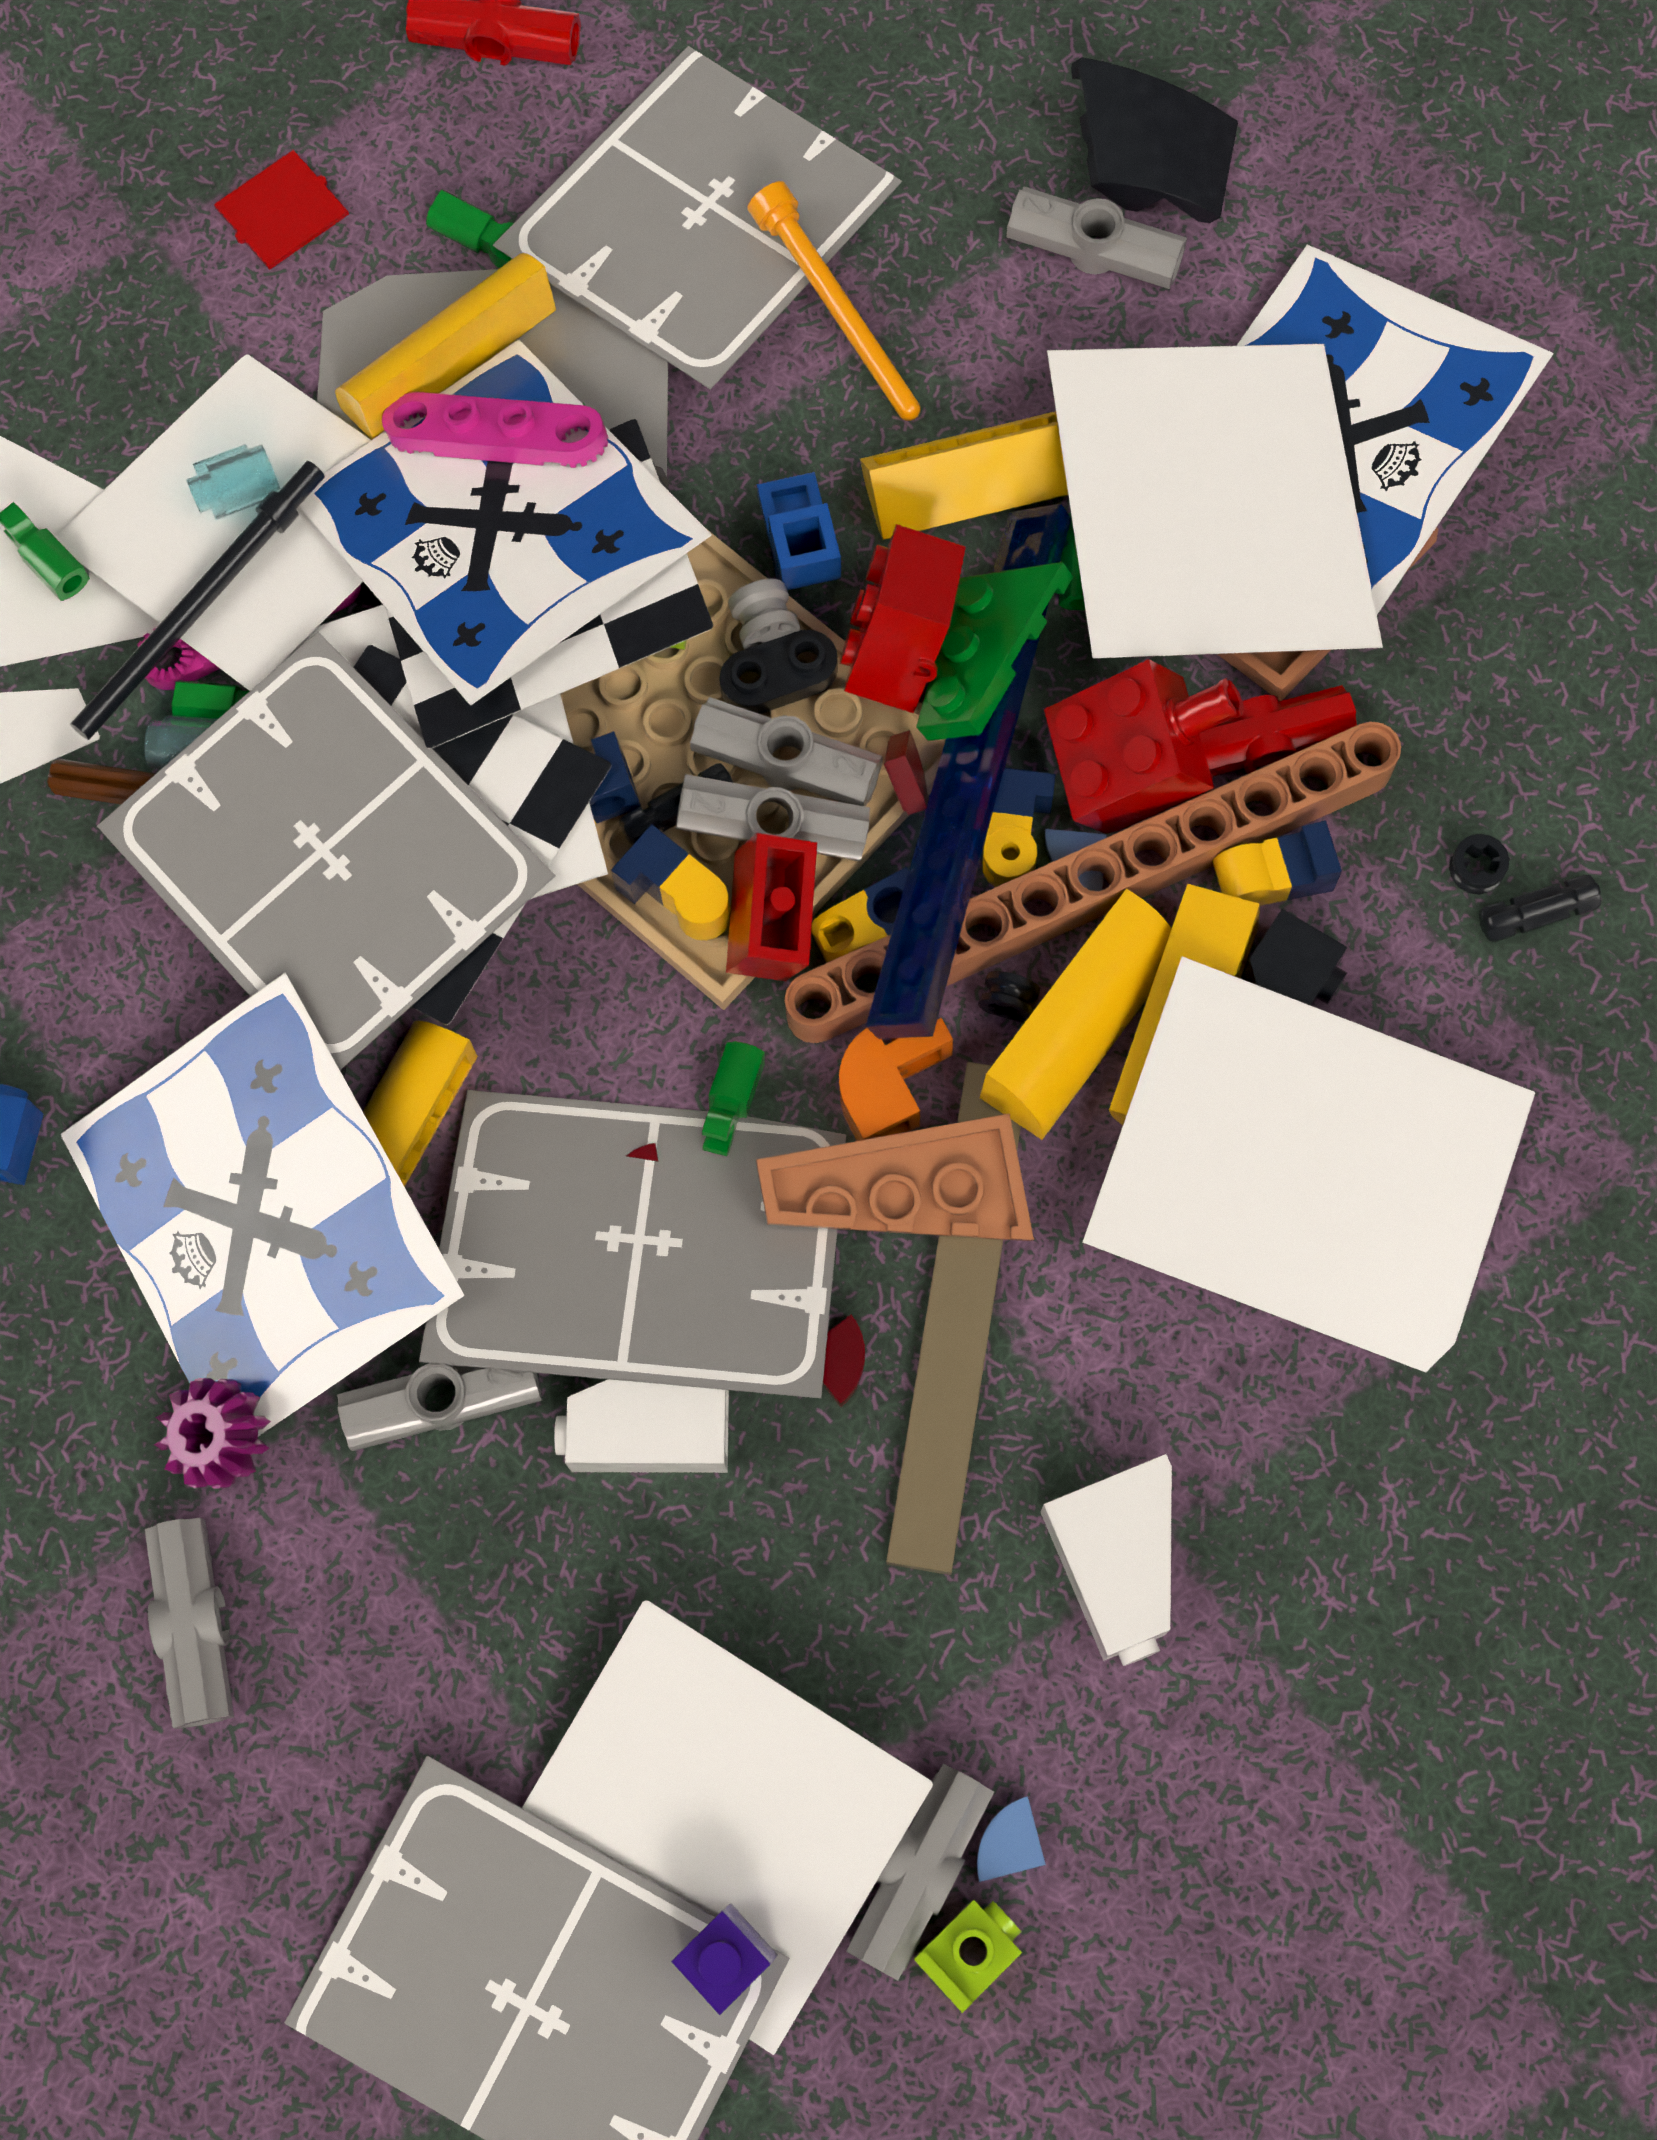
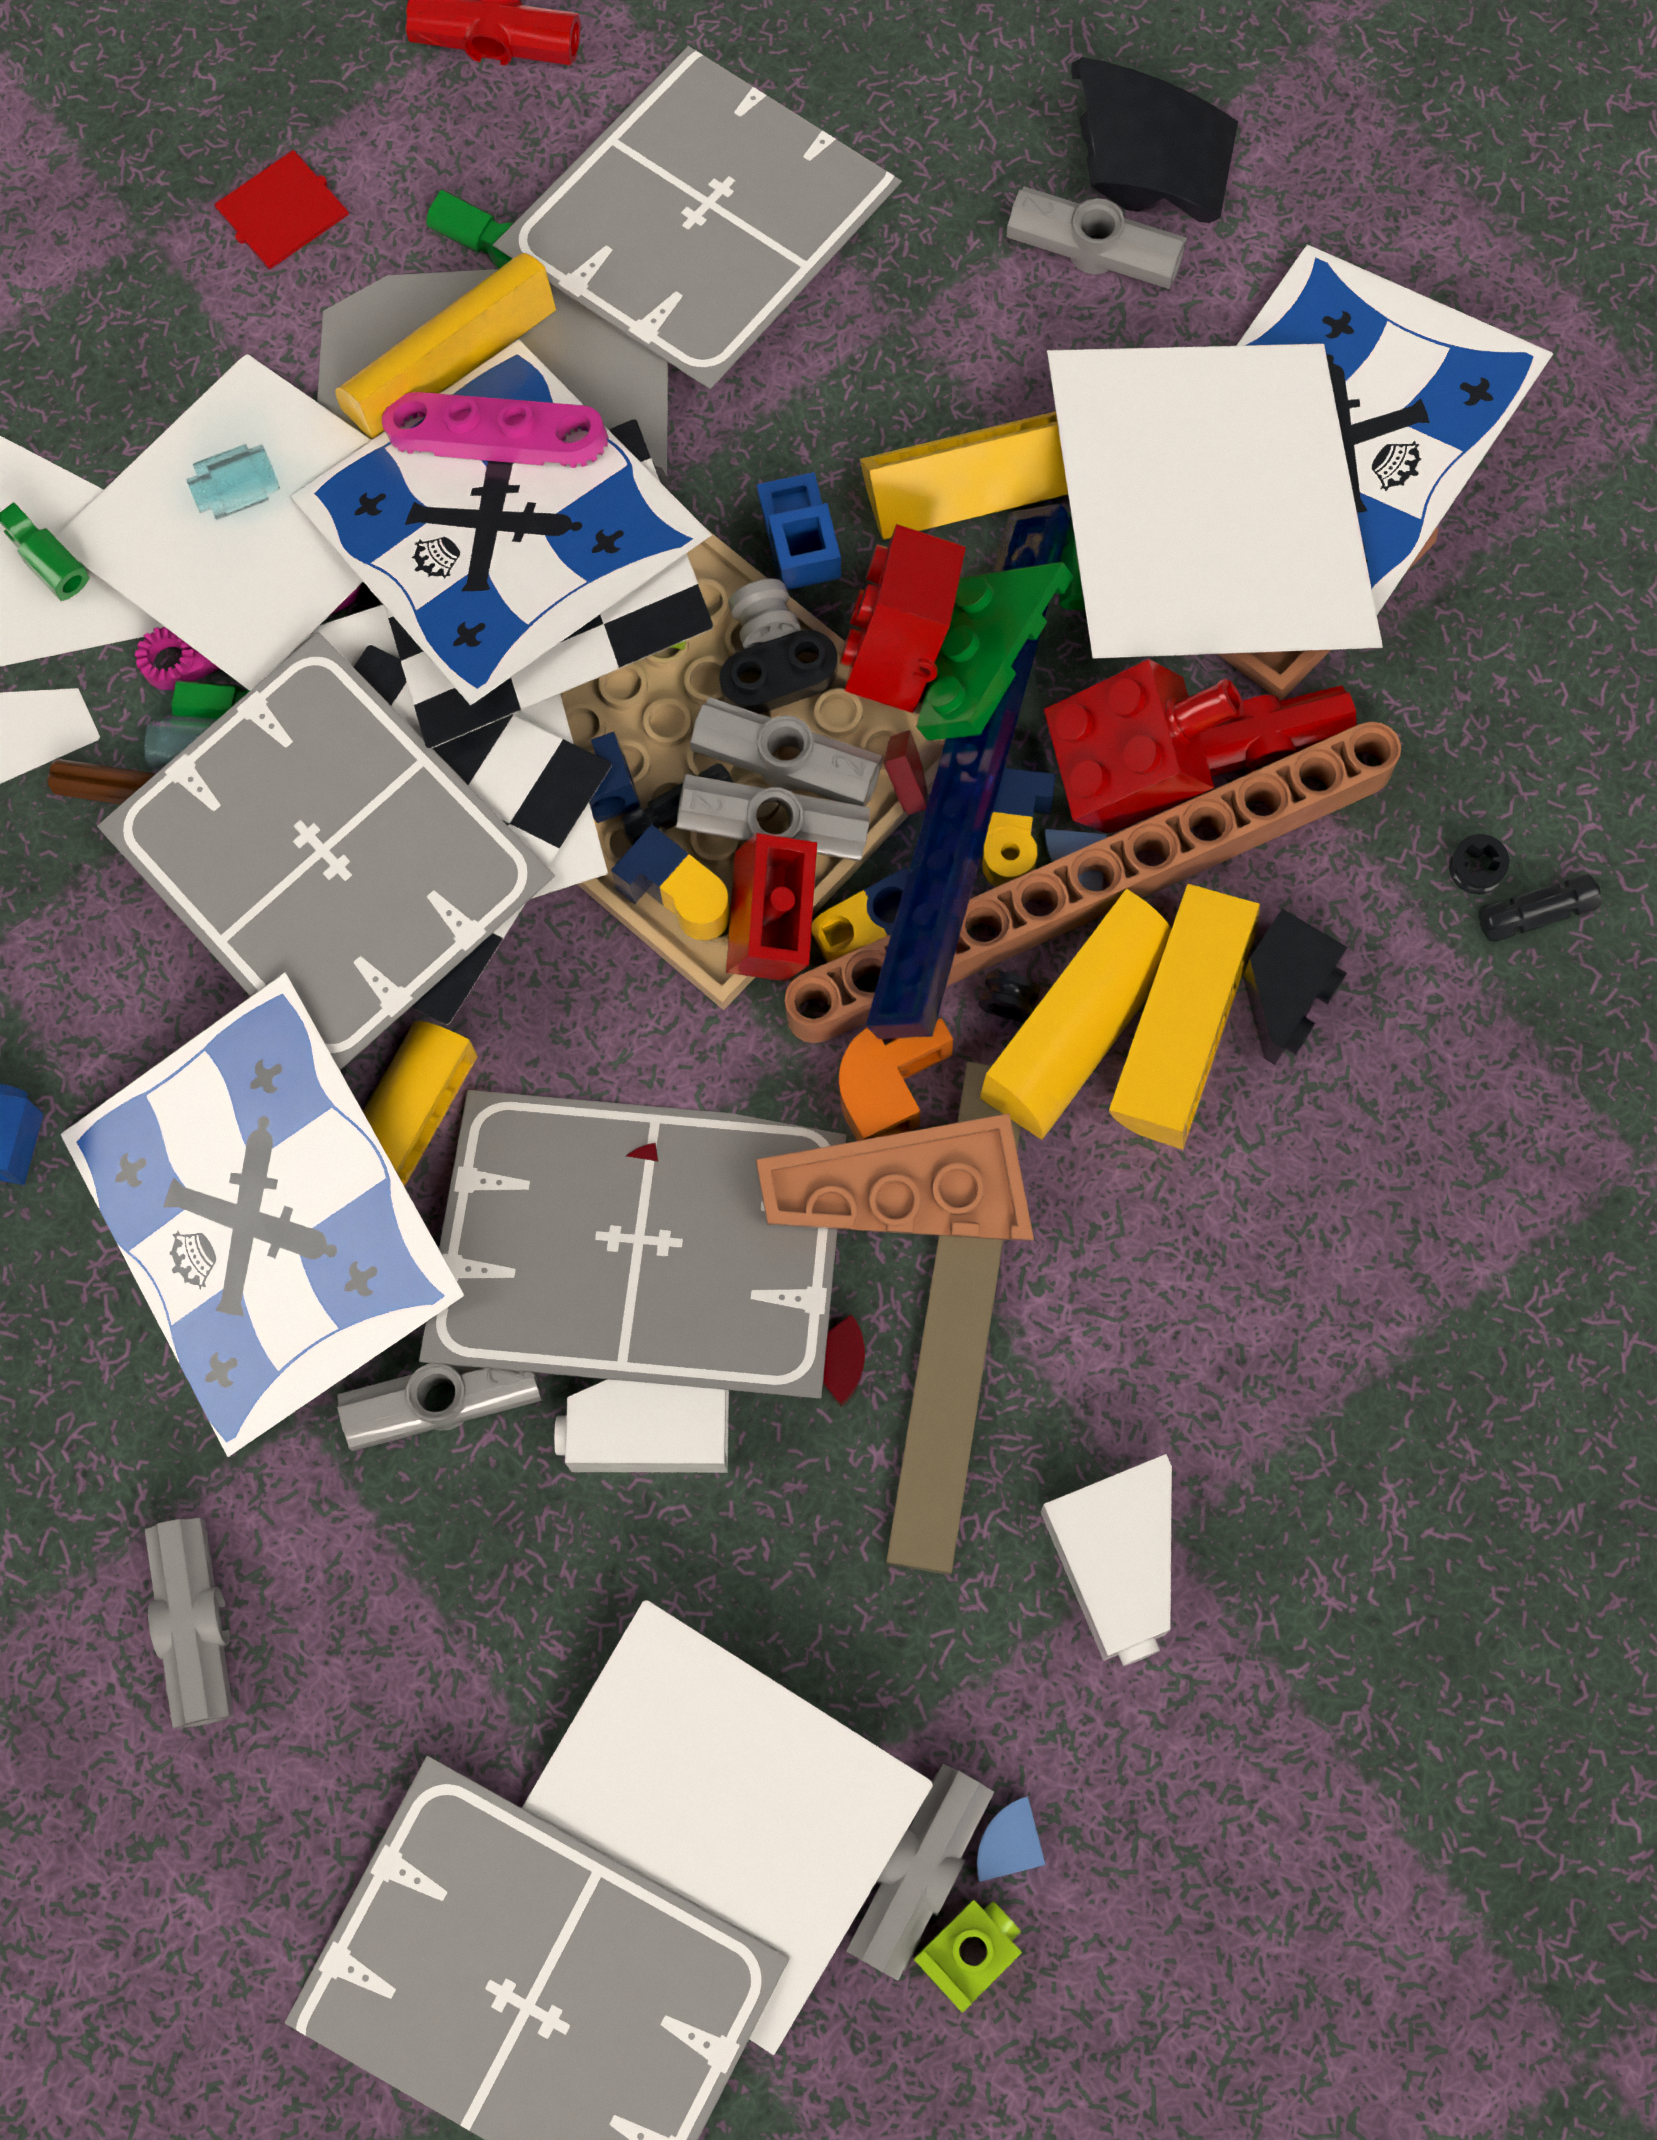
black bar [70,460,325,740] -> none
magenta gear [154,1378,271,1489] -> none
dark purple brick [671,1903,778,2015] -> none
green bar [702,1041,765,1156] -> none
light orange piece [747,181,920,421] -> none
white sticker [1083,956,1535,1372] -> none
leg [1212,820,1342,906] -> none

